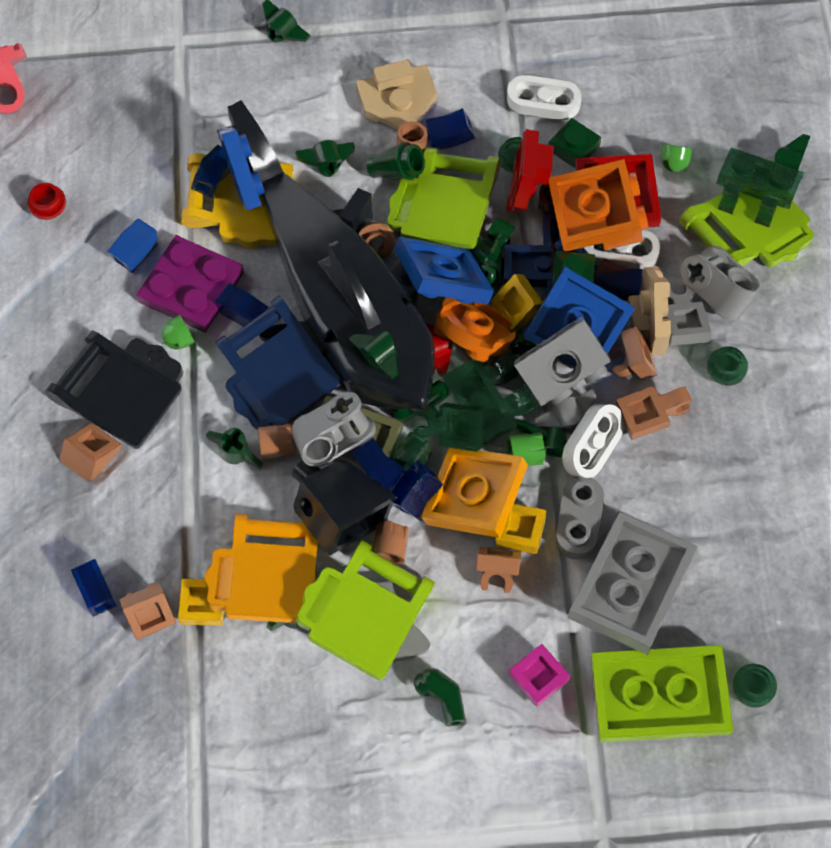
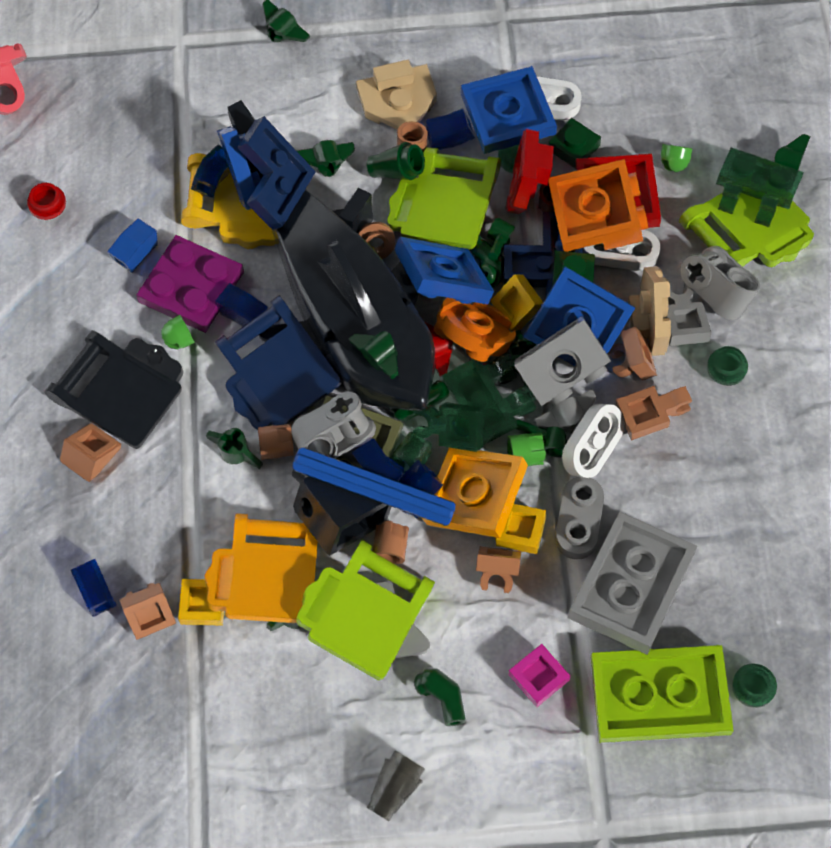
piece [593,258,643,301] -> none
none -> dark blue plate [237,116,316,230]
none -> blue axle [293,447,456,526]
none -> clear smoke cone [366,750,425,821]
none -> blue plate [461,66,557,154]

